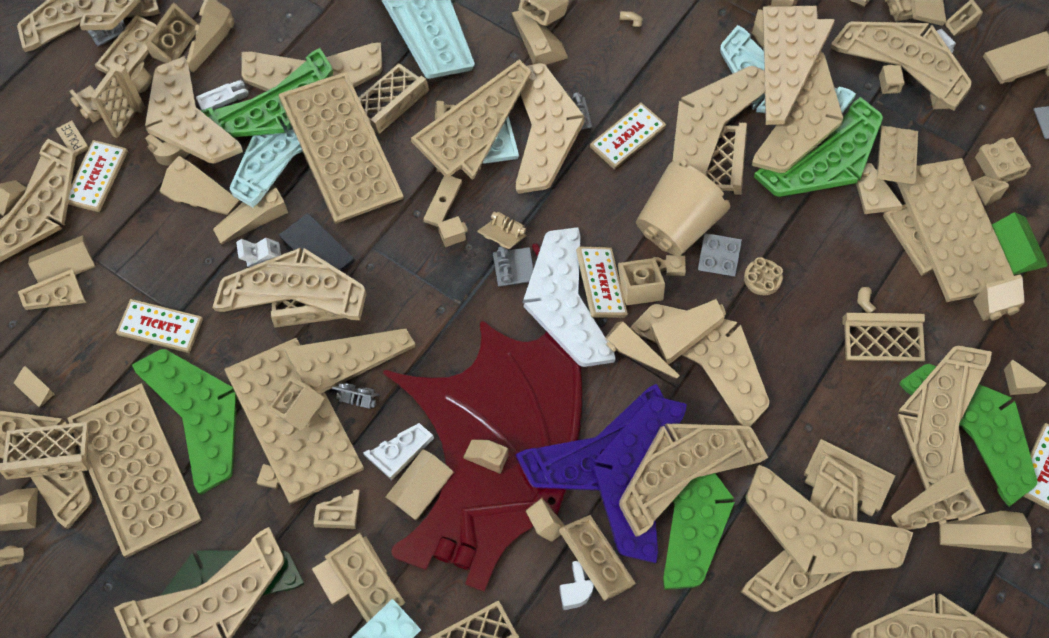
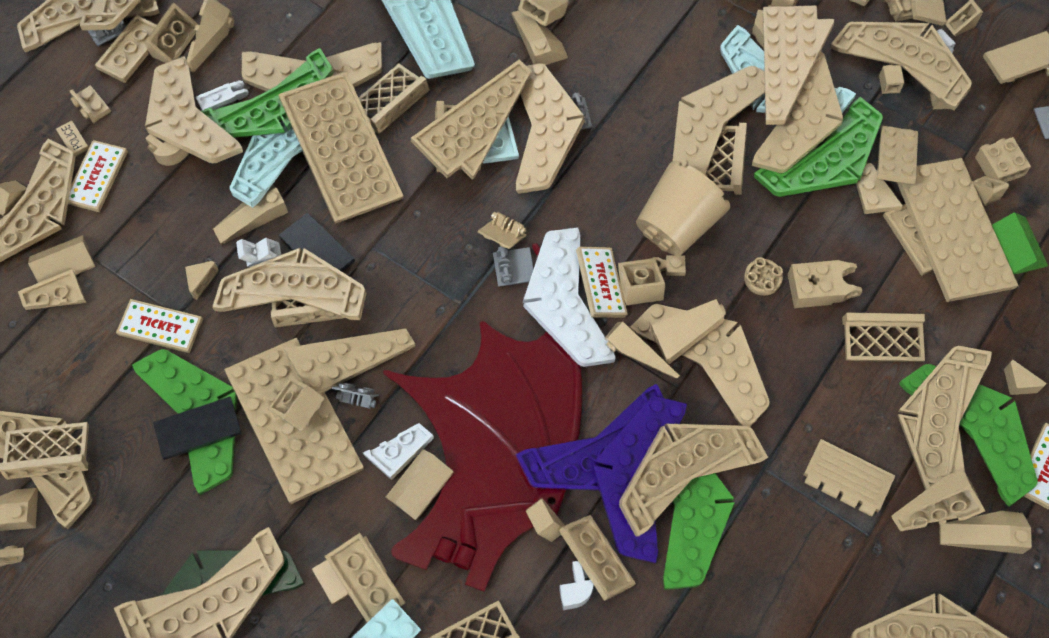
tan slope [14,366,55,408] -> none
tan plate [67,383,202,558] -> none
tan fence [90,61,146,138] -> none
tan piece [116,62,153,94] -> none
tan wedge [160,156,240,215] -> none
tan plate [257,464,280,489] -> none
tan wing [314,490,360,529] -> none
tan tile [423,176,462,227] -> none
tan brick [438,216,468,247] -> none
tan slope [463,440,508,473] -> none
tile [590,103,666,170] -> none
tan arm [620,11,643,27] -> none
light grey hinge [698,233,742,276] -> none
tan wing [741,456,858,612] -> none
tan wing [746,465,913,576] -> none
tan arm [857,287,877,313] -> none
tan slope [973,274,1024,321] -> none
none -> black tile [153,396,242,460]
none -> tan slope [185,261,219,300]
none -> tan brick [788,260,862,308]

